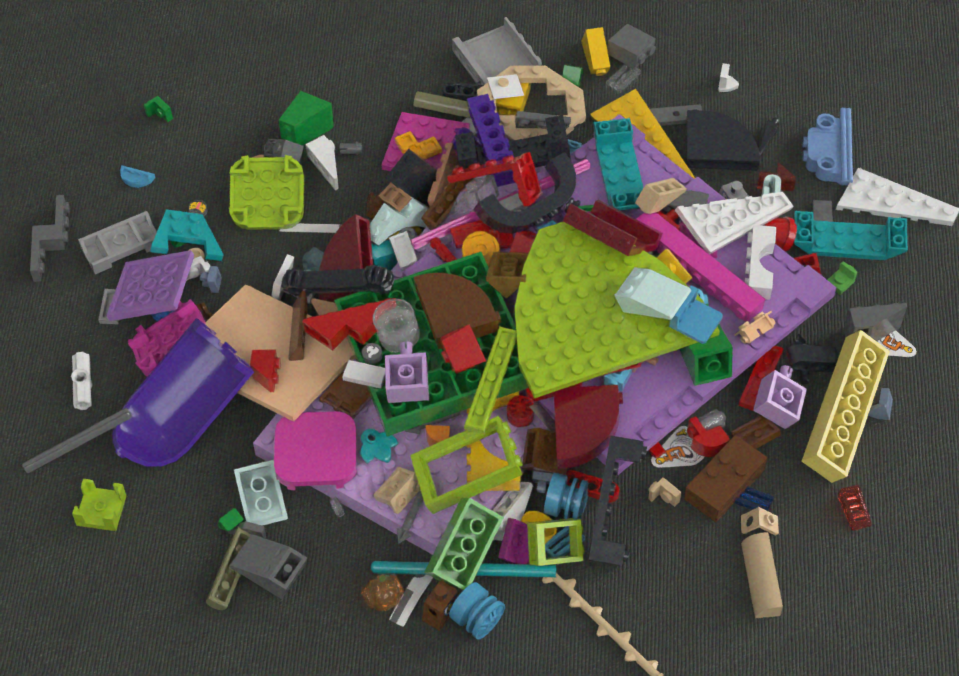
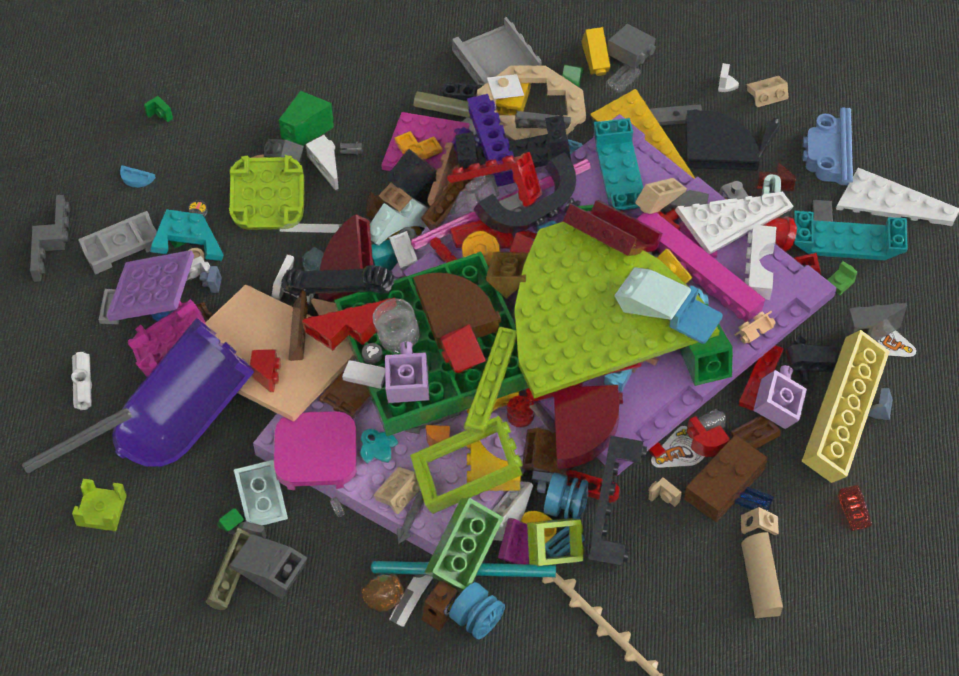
none -> tan bracket [747,76,789,107]

